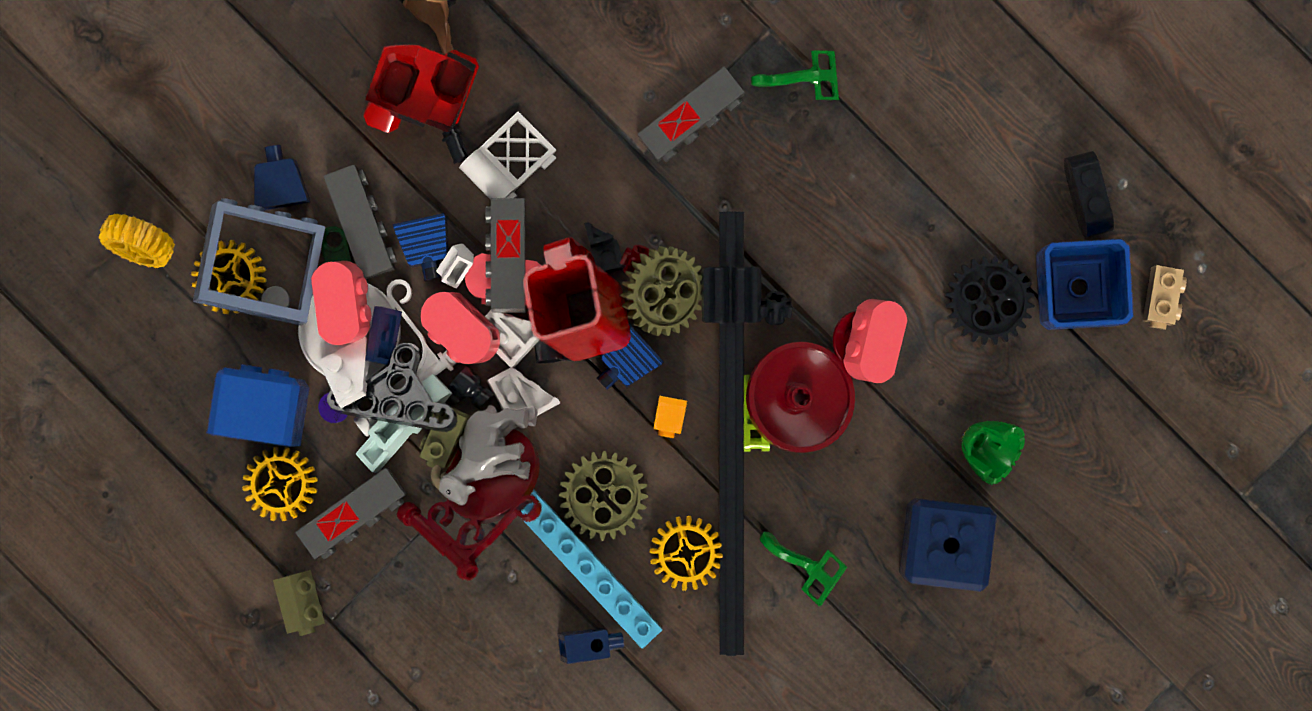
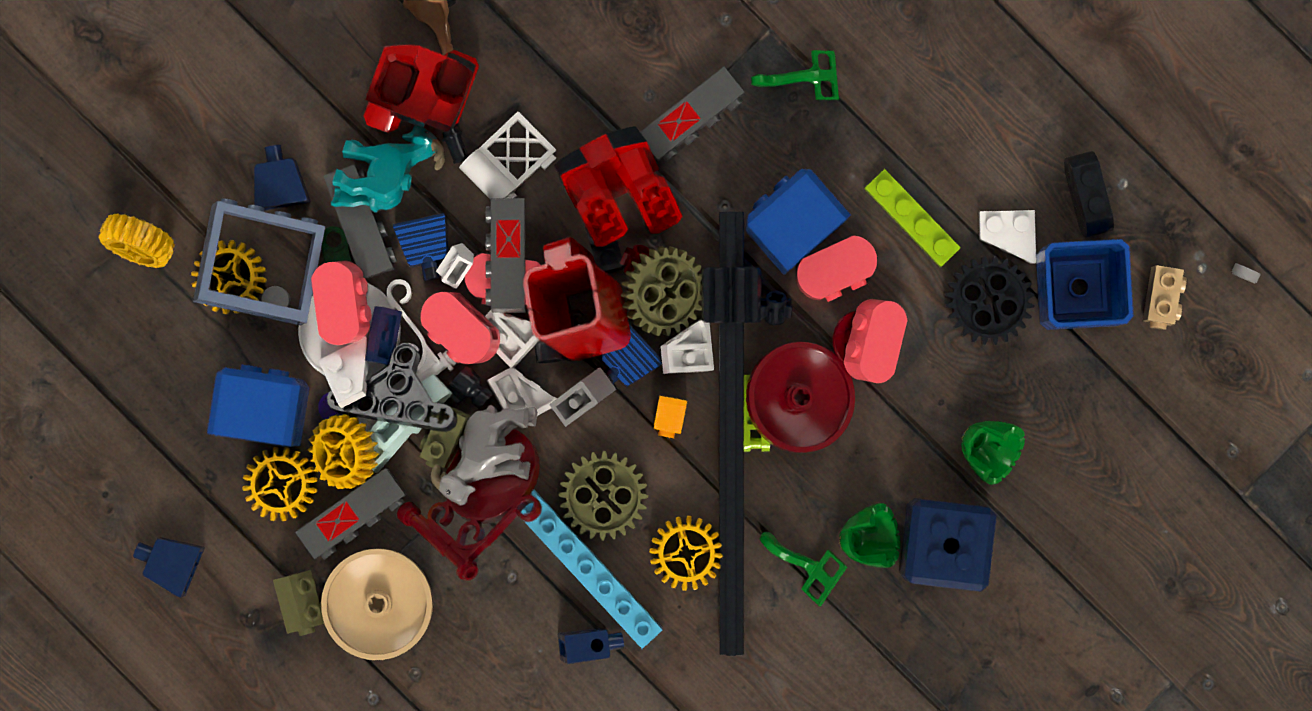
none -> dark blue torso [133,538,205,598]
none -> yellow gear [307,414,379,489]
none -> tan dish [321,548,433,660]
none -> teal animal [331,125,445,212]
none -> light grey brick [549,367,616,427]
none -> red piece [554,126,683,246]
none -> white wing [661,319,714,374]
none -> blue plate [745,169,851,275]
none -> coral brick [796,236,877,302]
none -> green hair [839,503,900,568]
none -> lime plate [864,169,961,267]
none -> white wing [978,210,1036,264]
none -> light grey tile [1231,263,1261,284]

